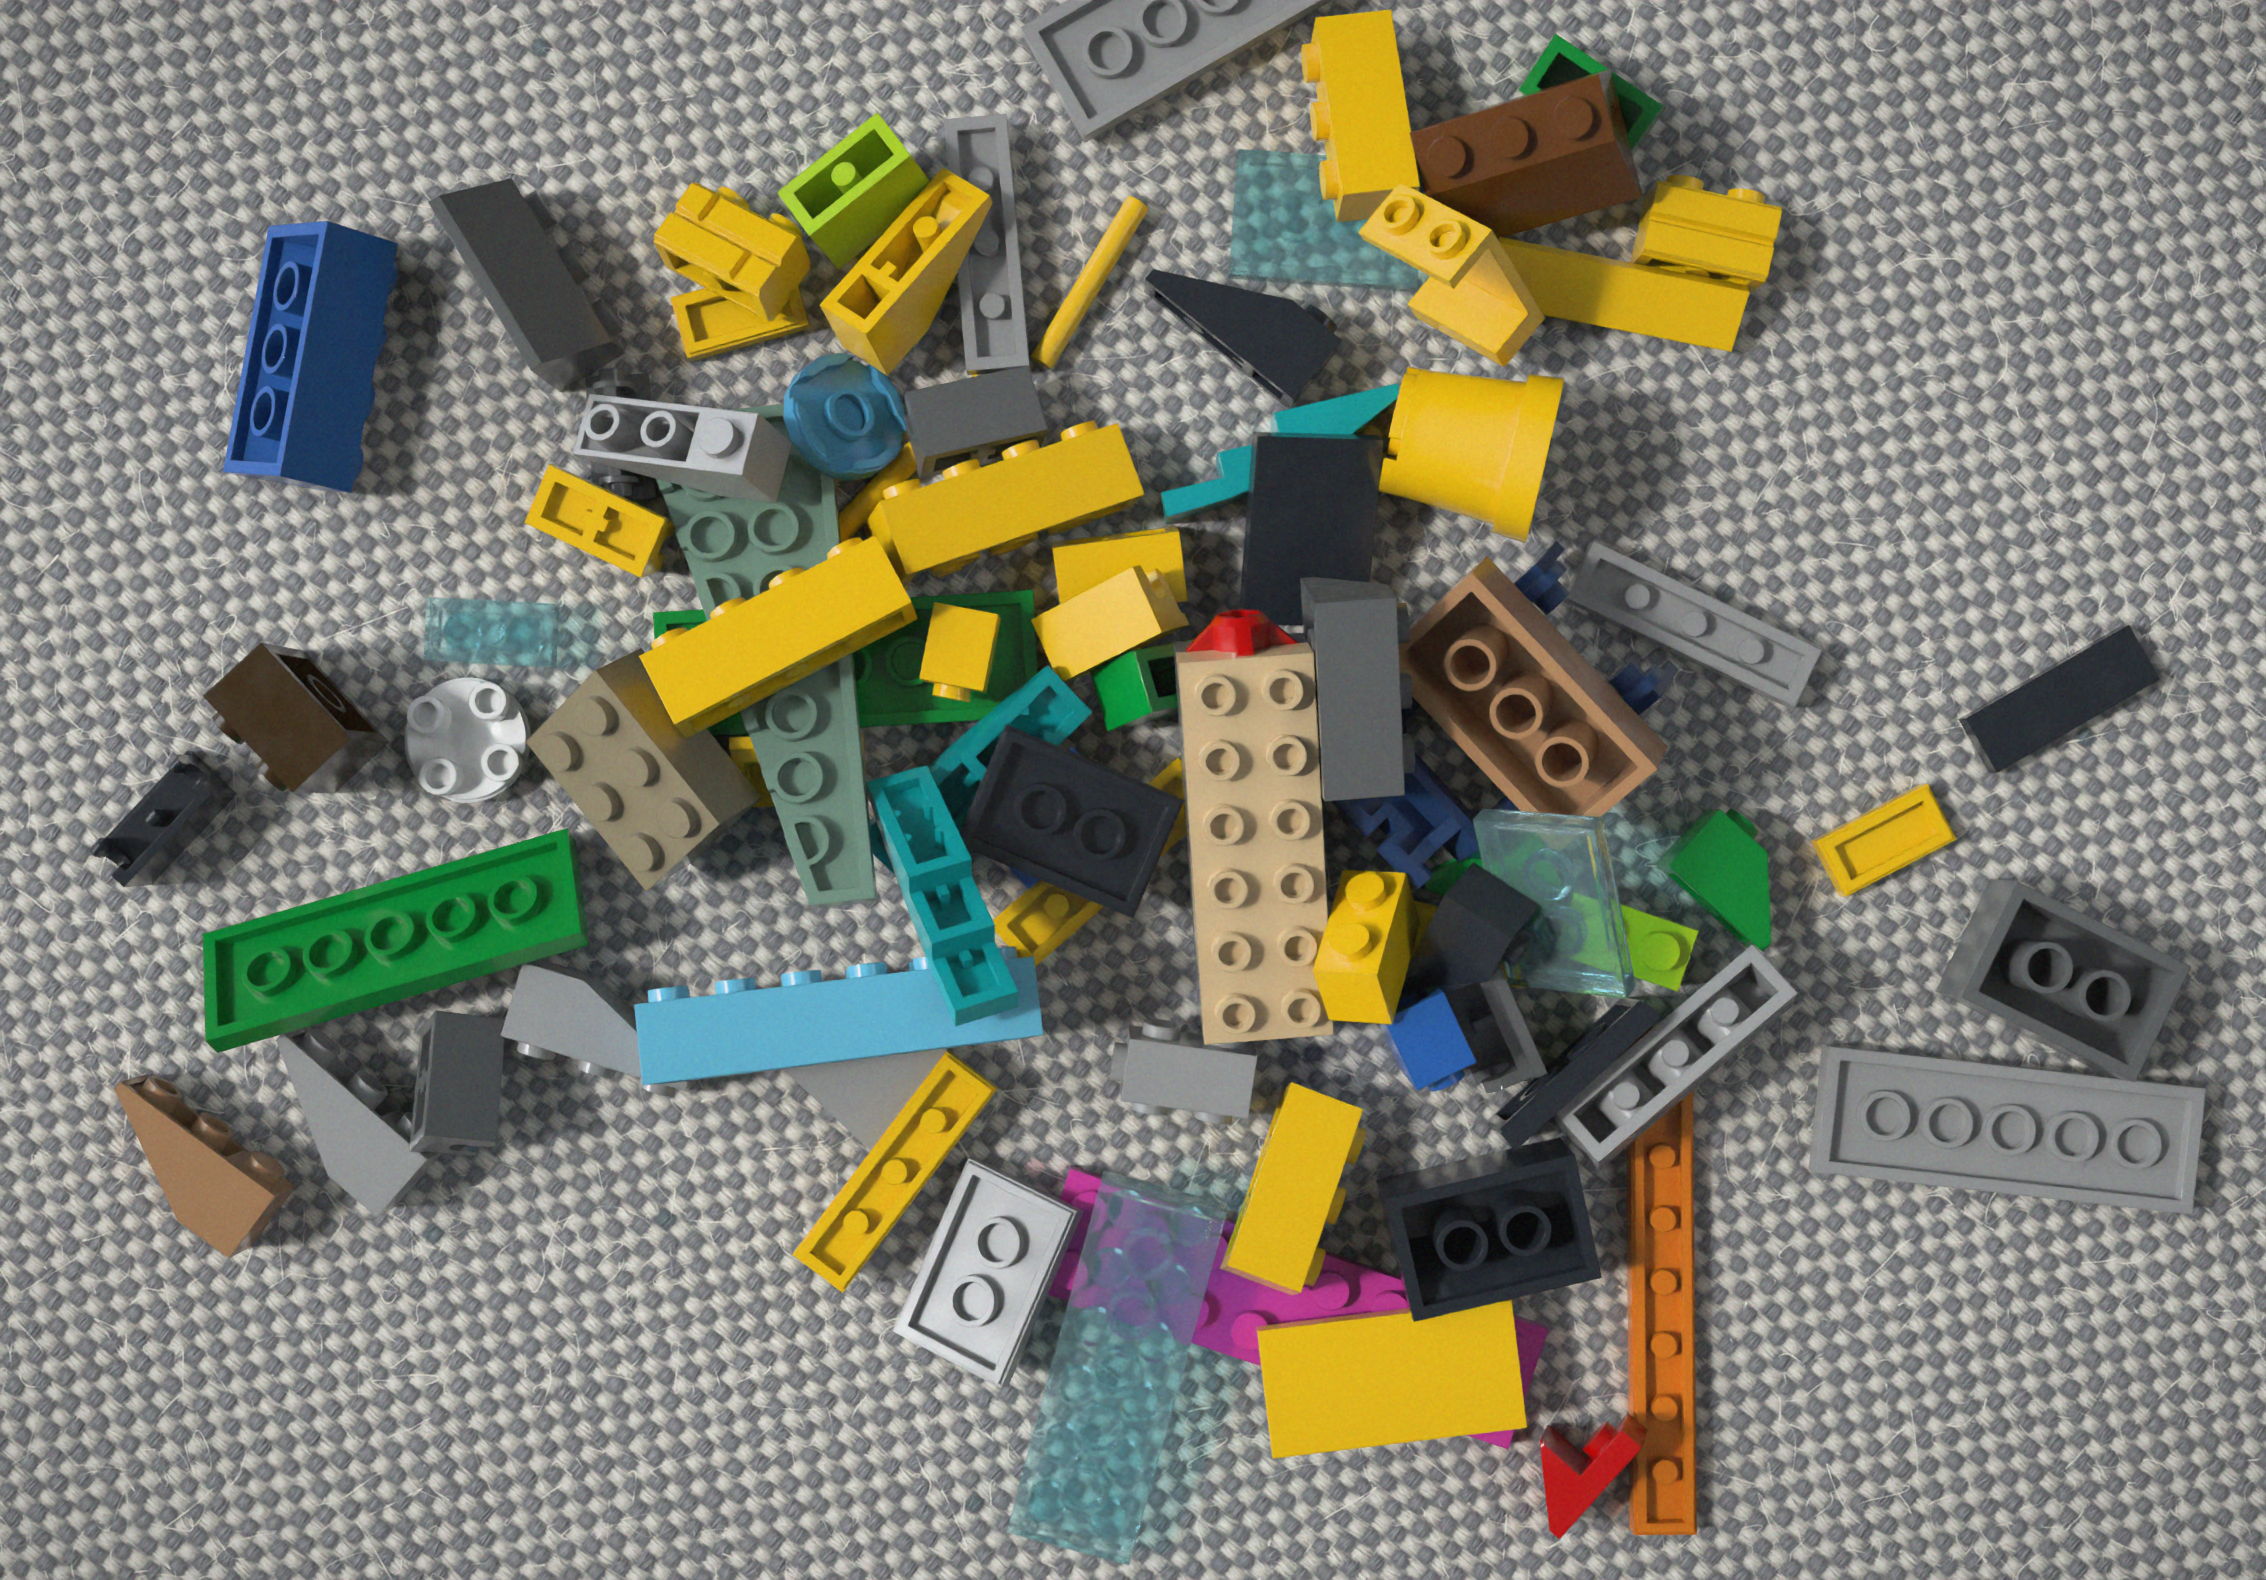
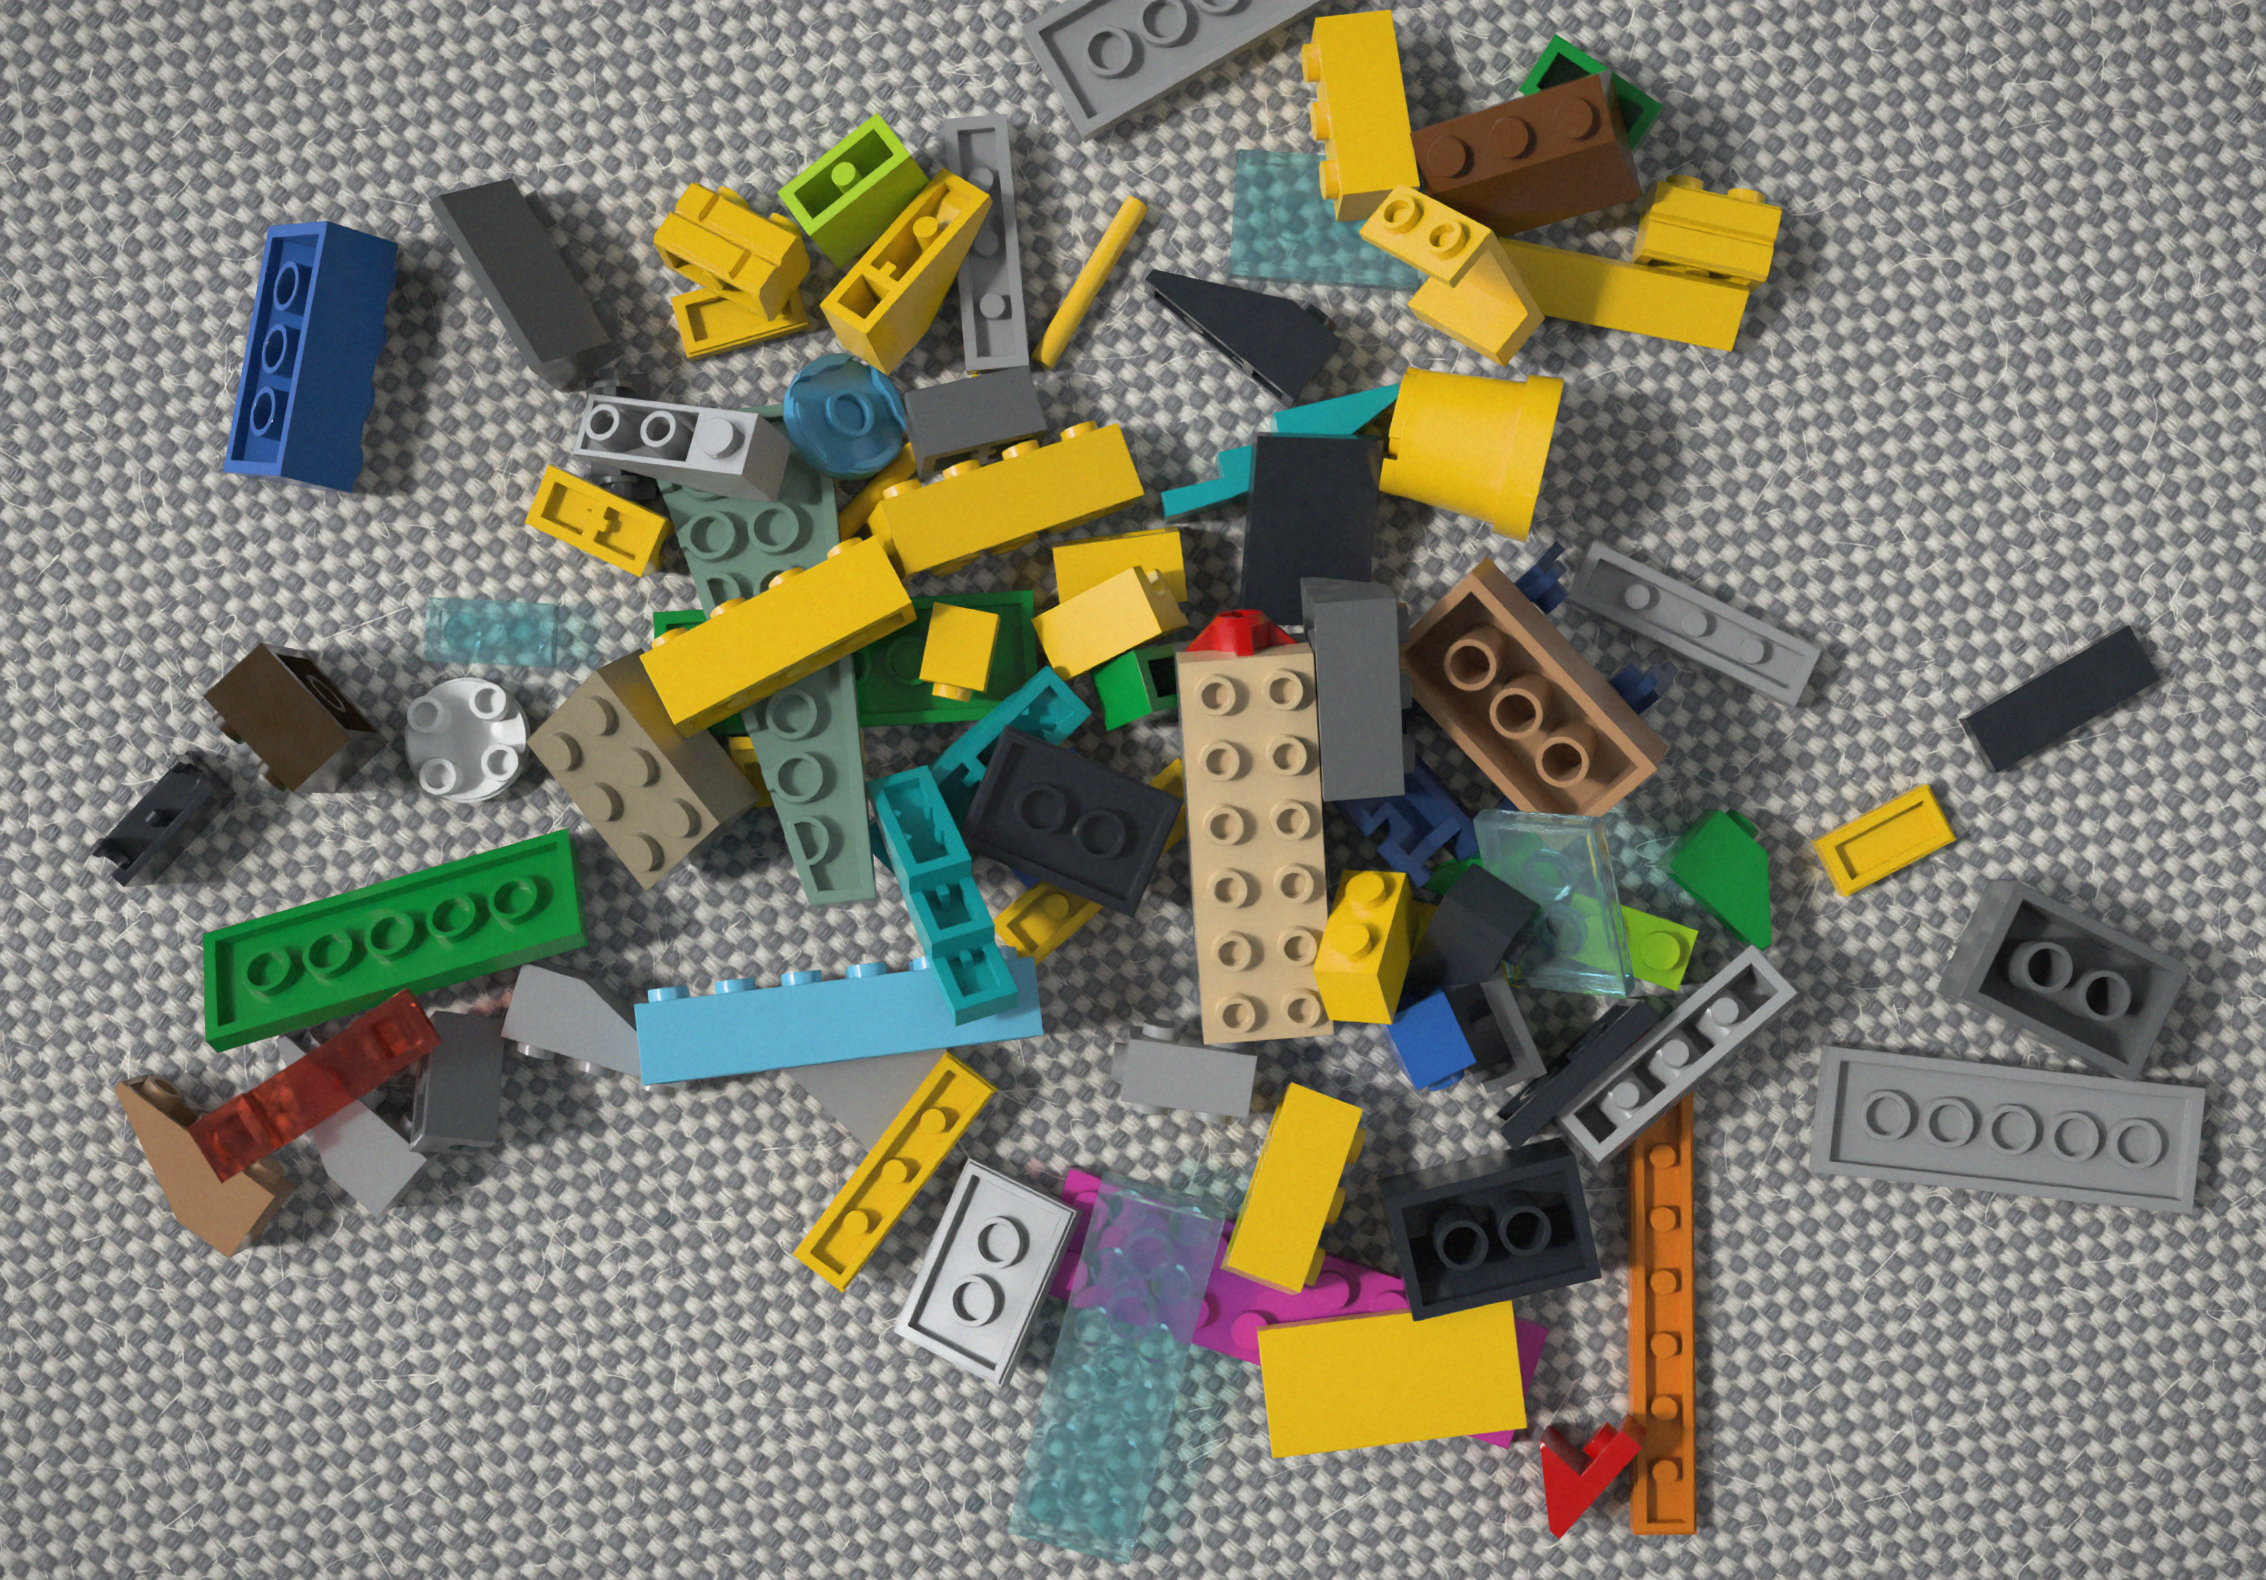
none -> clear red slope [186,987,444,1184]

